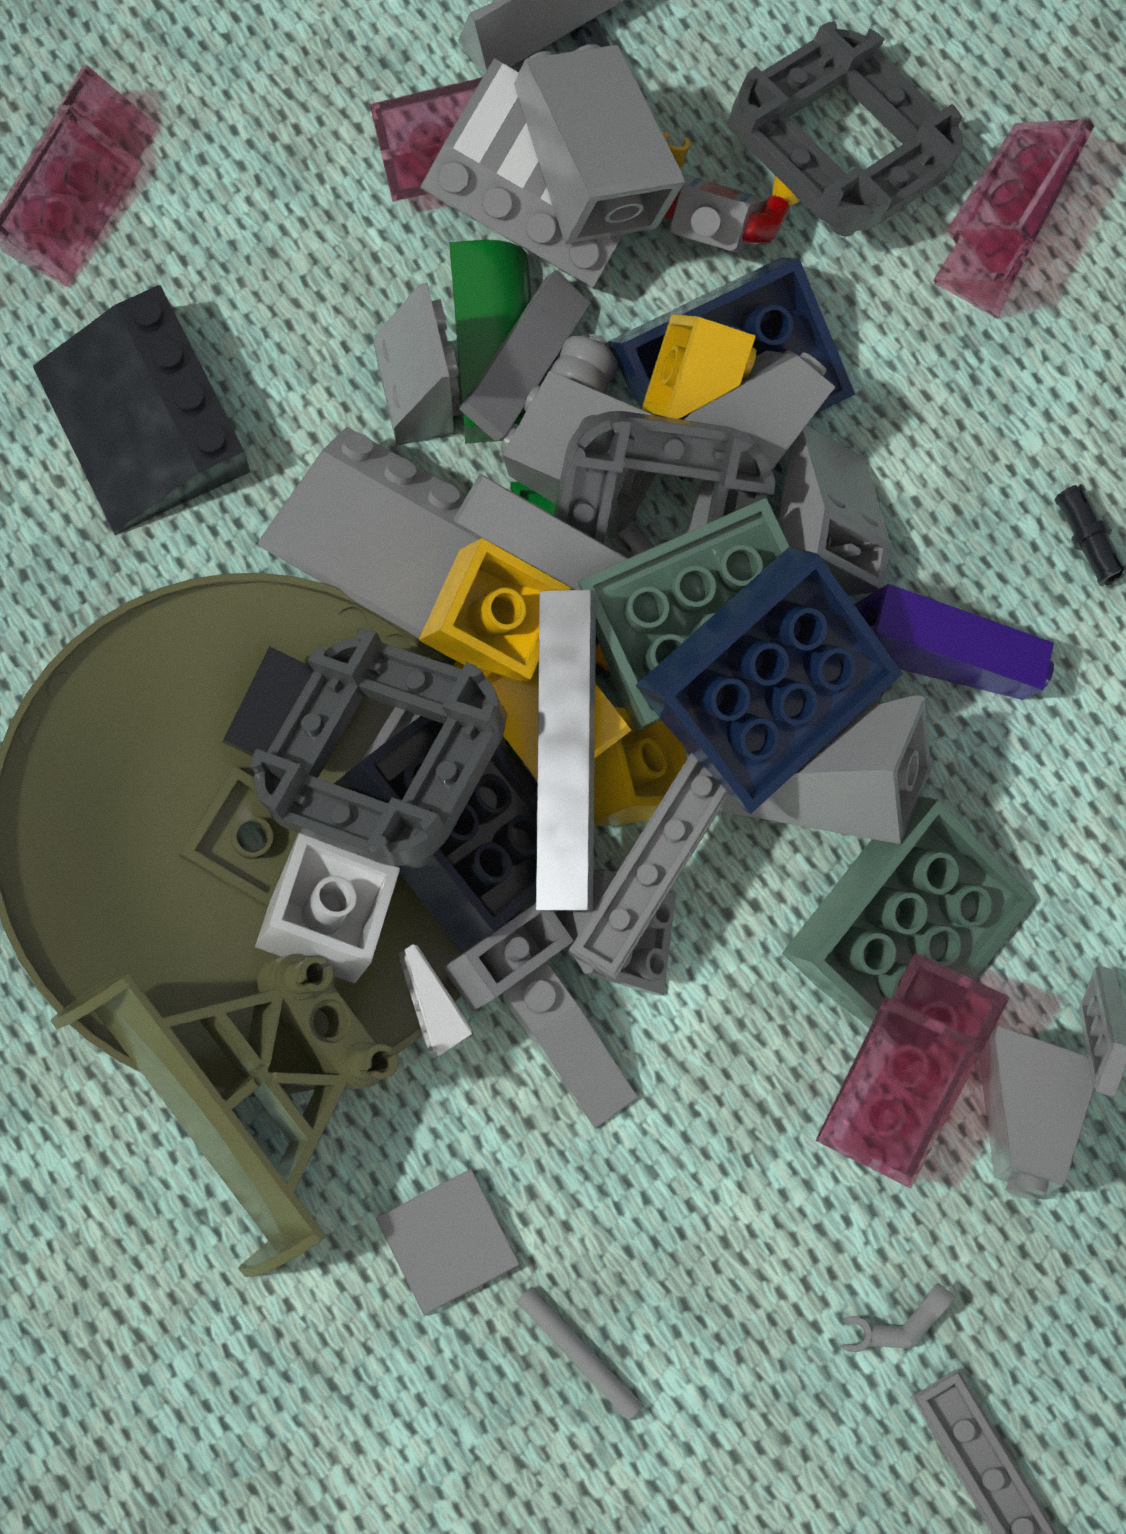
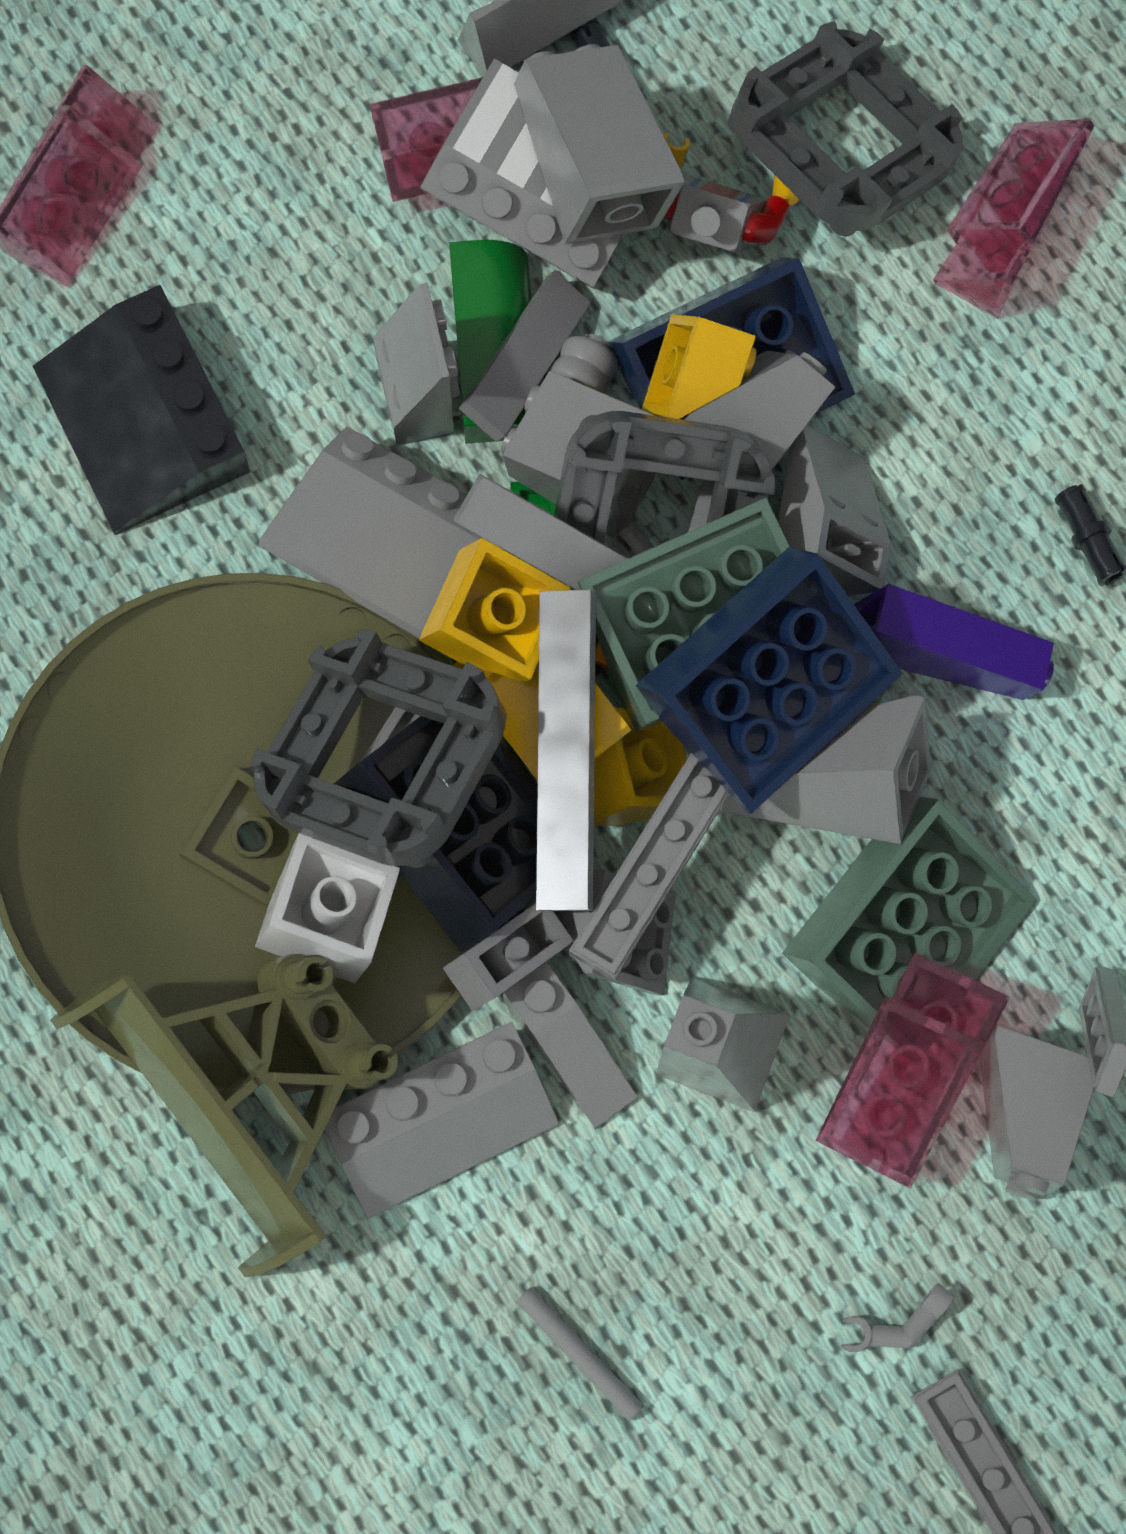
black tile [223,646,314,757] -> none
light grey tile [376,1169,520,1316] -> none
white slope [399,944,472,1058] -> none
none -> light grey slope [324,1021,559,1219]
none -> light grey slope [656,977,790,1112]

